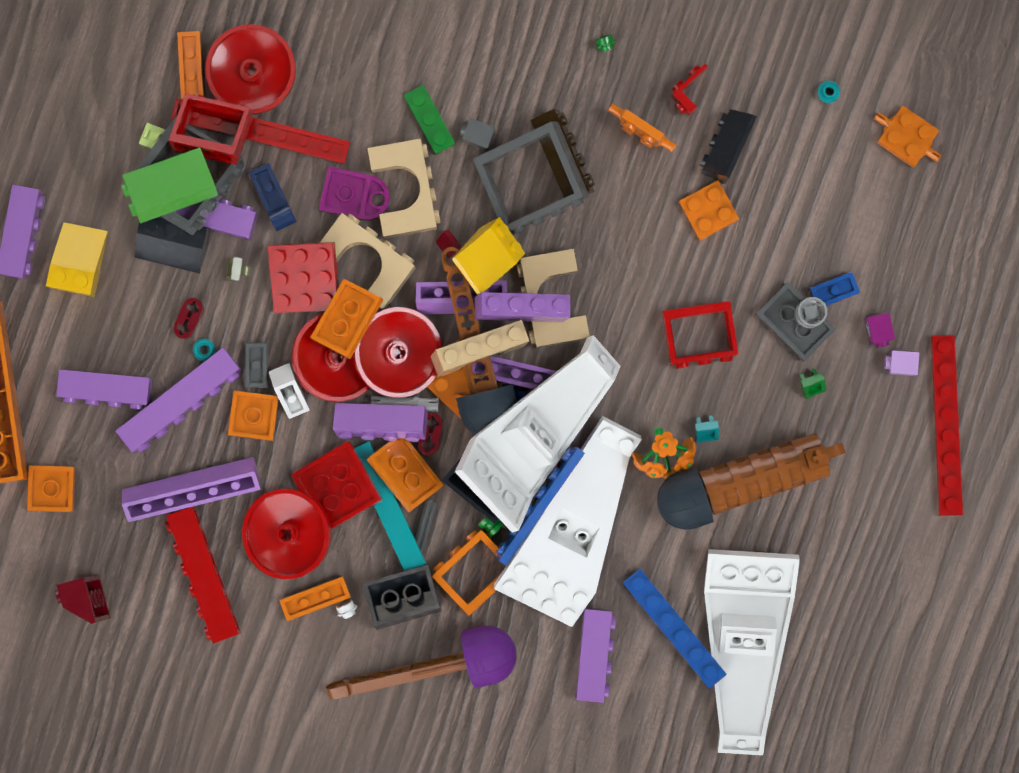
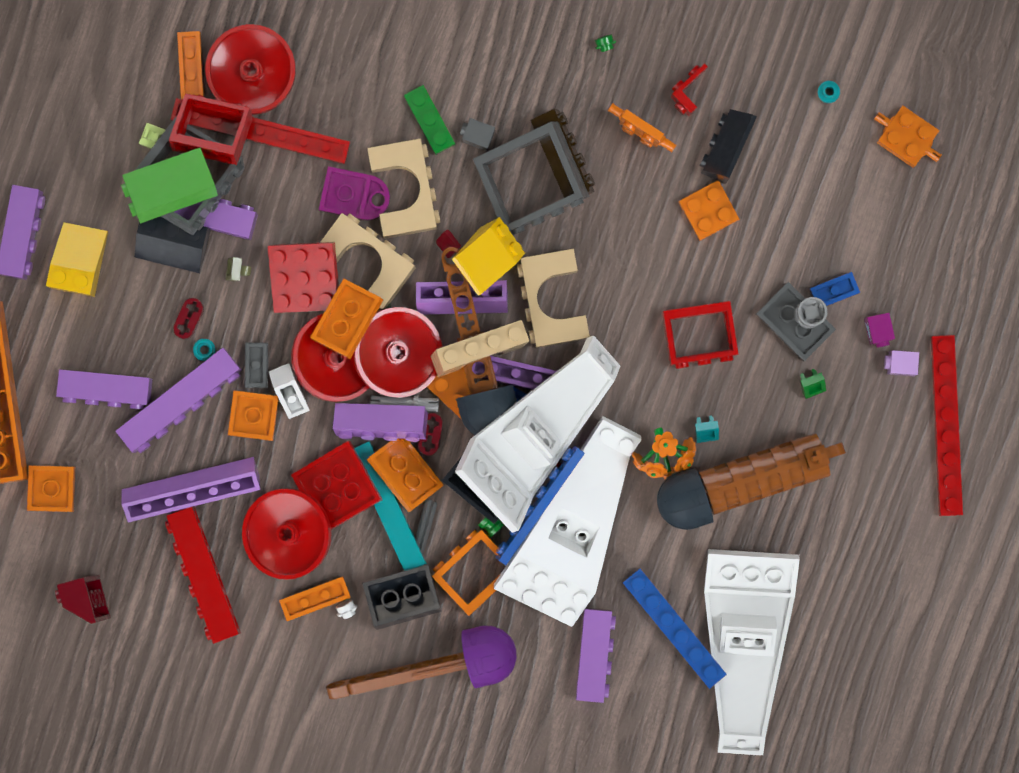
dark blue plate [248,163,297,232] -> none
medium lavender brick [475,292,571,322] -> none

